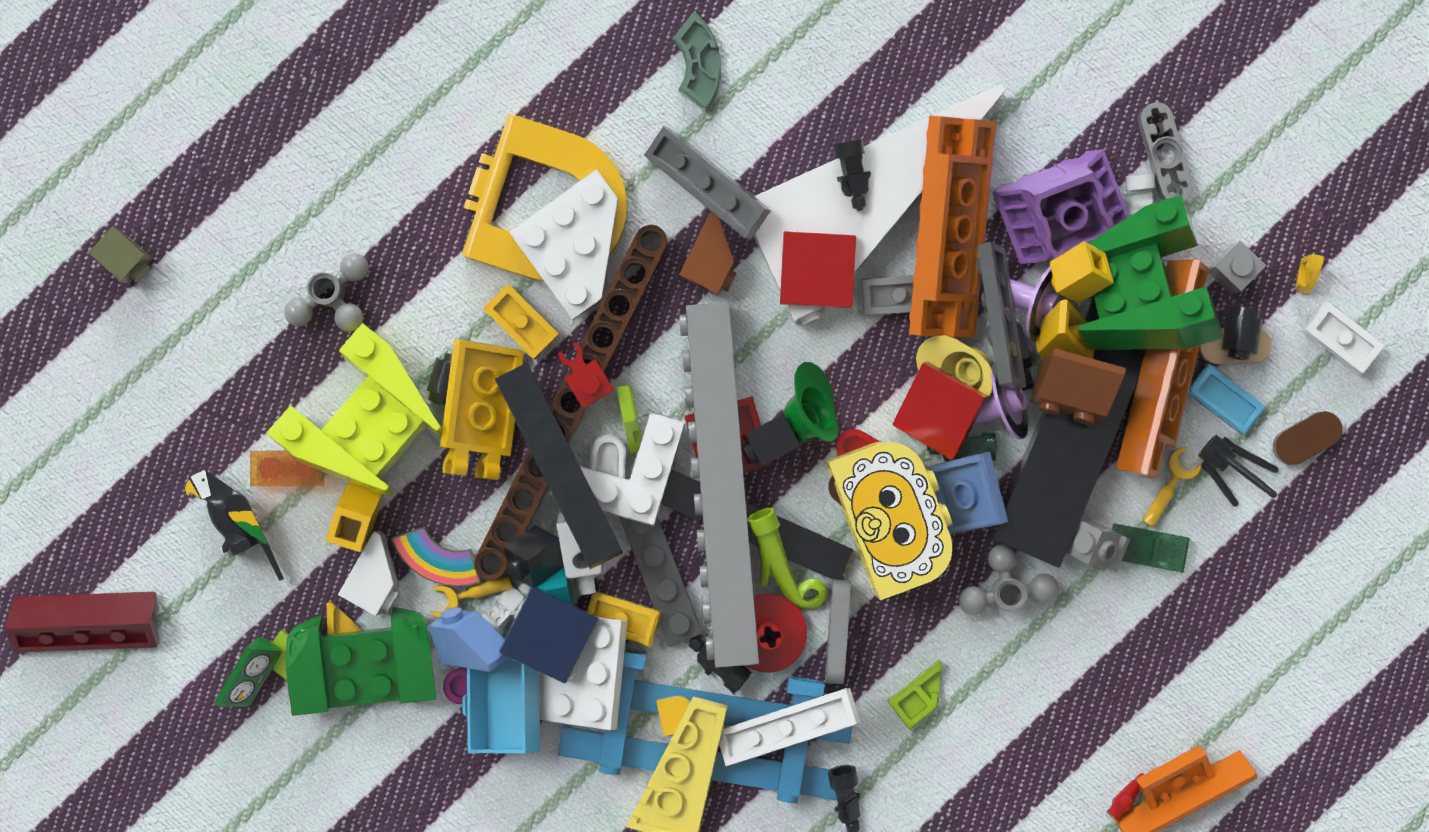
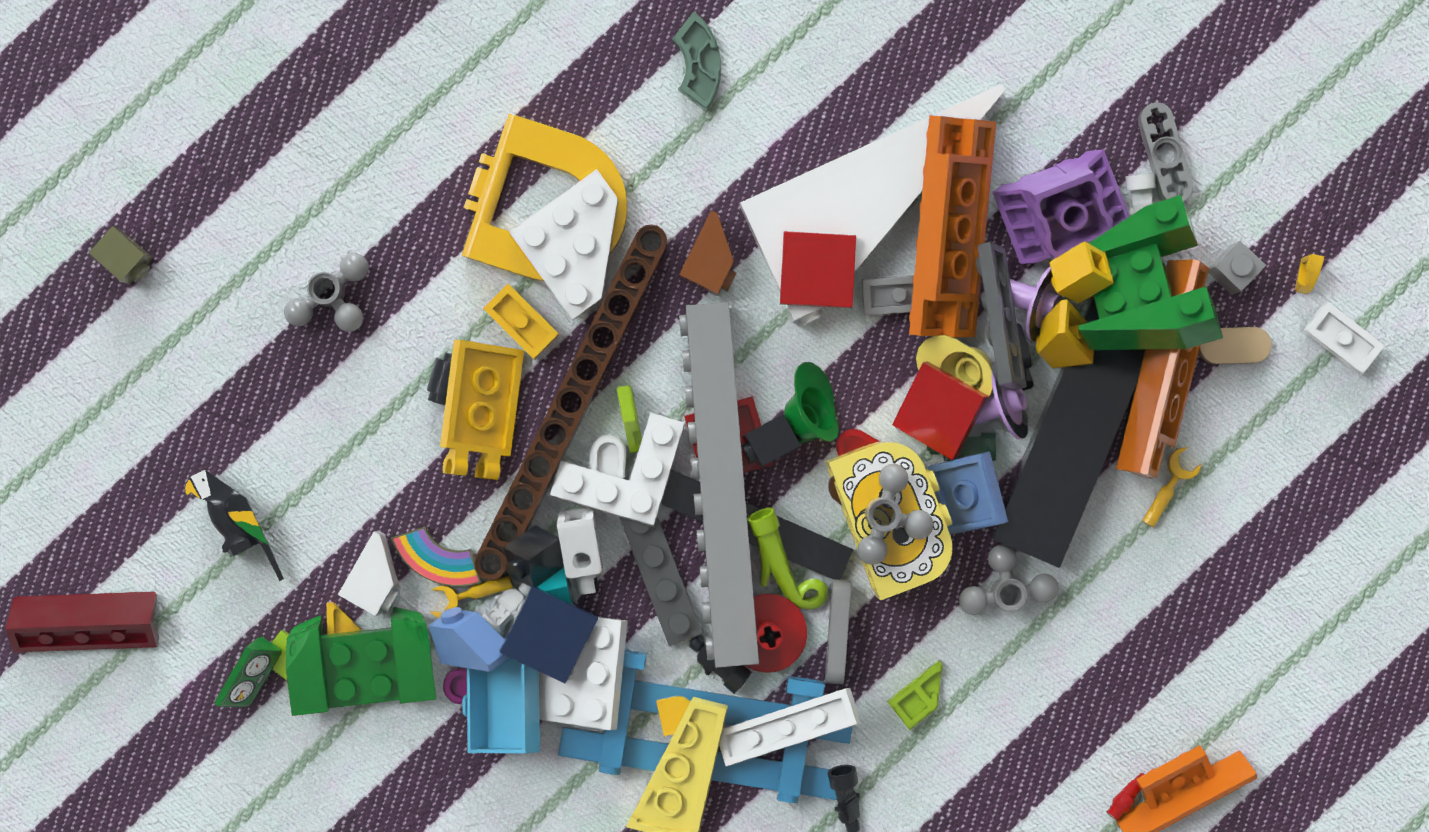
clear orange plate [250,450,324,487] -> none
neon yellow wedge [267,323,442,498] -> none
yellow slope [325,481,388,552] -> none
black tile [495,363,623,570] -> none
red plate [558,342,615,409] -> none
yellow plate [587,591,662,647] -> none
dark grey plate [644,126,771,240] -> none
black piece [834,139,871,211] -> none
dark orange slope [1030,348,1126,425] -> none
light grey brick [1066,520,1131,572] -> none
clear green slope [1112,523,1190,573] -> none
medium azure tile [1188,364,1266,435] -> none
black plant [1198,434,1278,507] -> none
black brick [1221,306,1263,361] -> none
reddish brown tile [1273,411,1343,465] -> none
none -> light grey piece [858,464,933,565]

